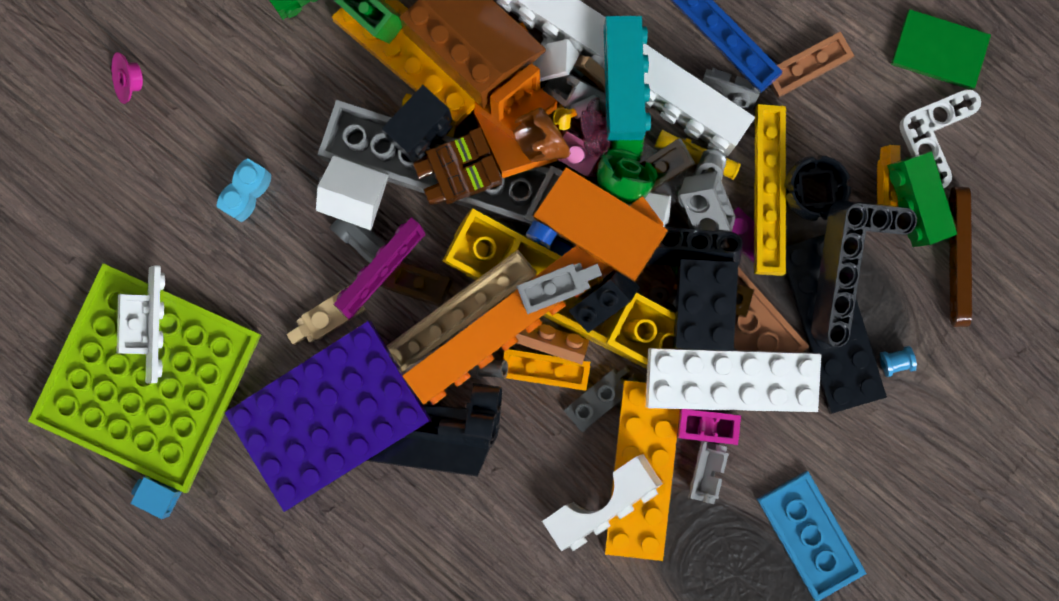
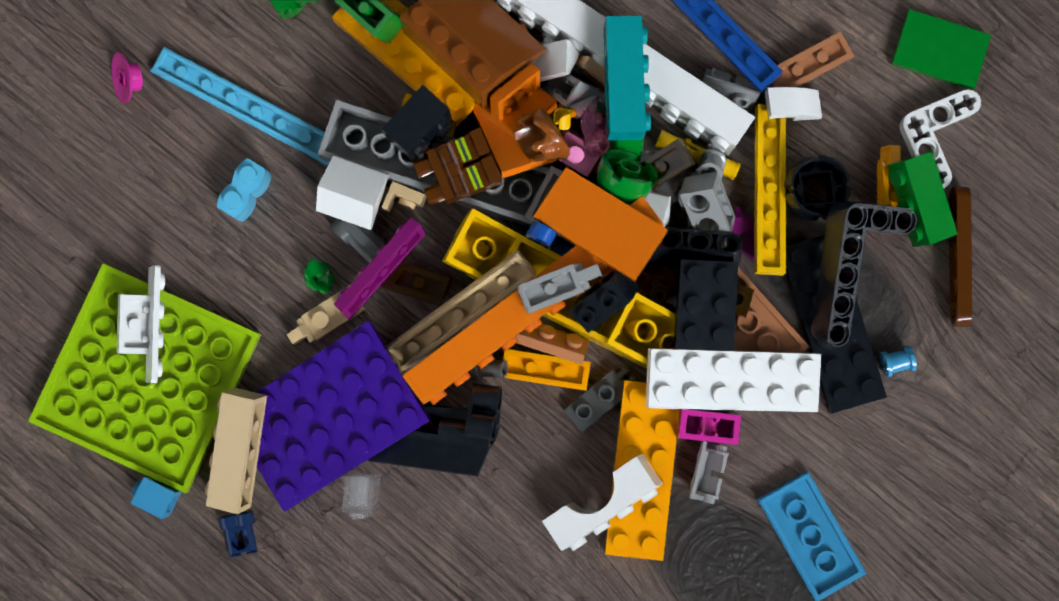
none -> medium azure tile [150,47,330,166]
none -> tan brick [205,388,267,514]
none -> dark blue piece [218,511,258,558]
none -> green plant [303,259,334,294]
none -> clear brick [342,473,382,519]
none -> tan bracket [381,181,427,213]
none -> white slope [765,87,822,121]

